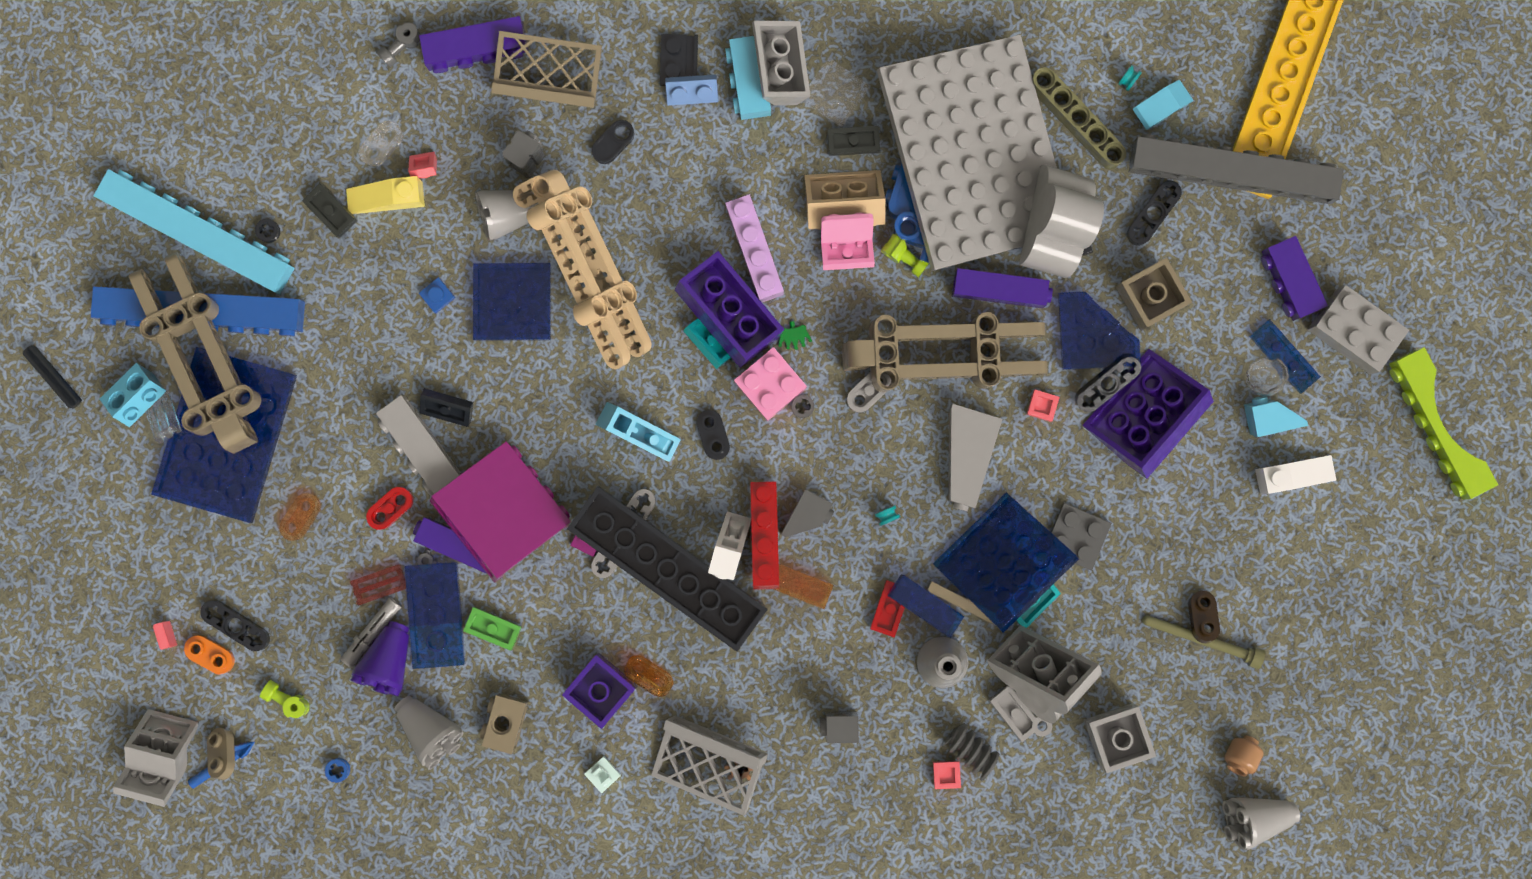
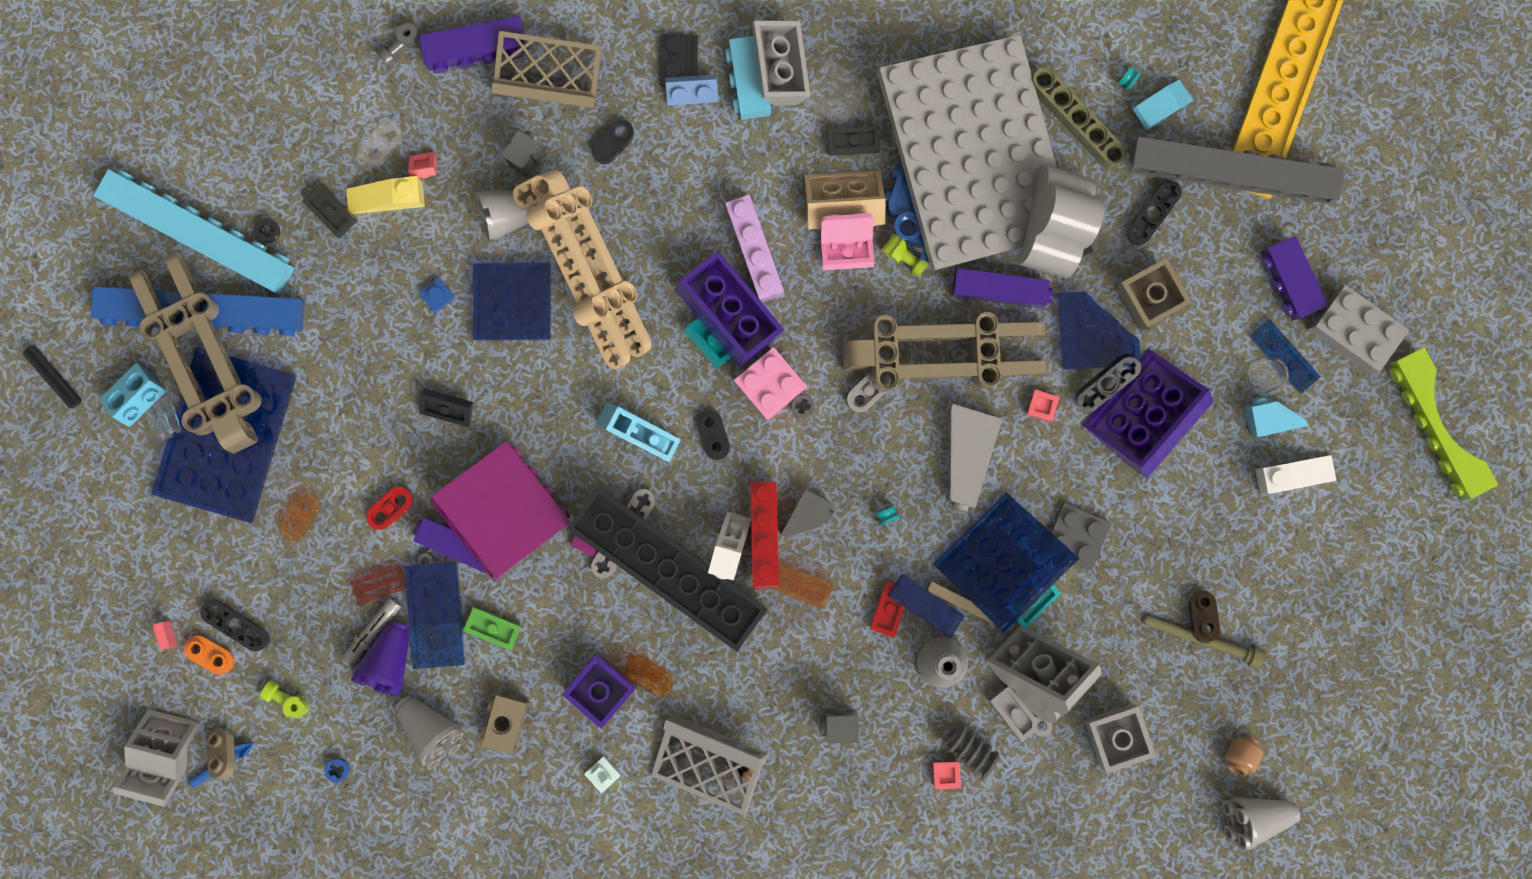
light grey brick [376,395,461,496] -> none
green piece [778,321,812,350] -> none

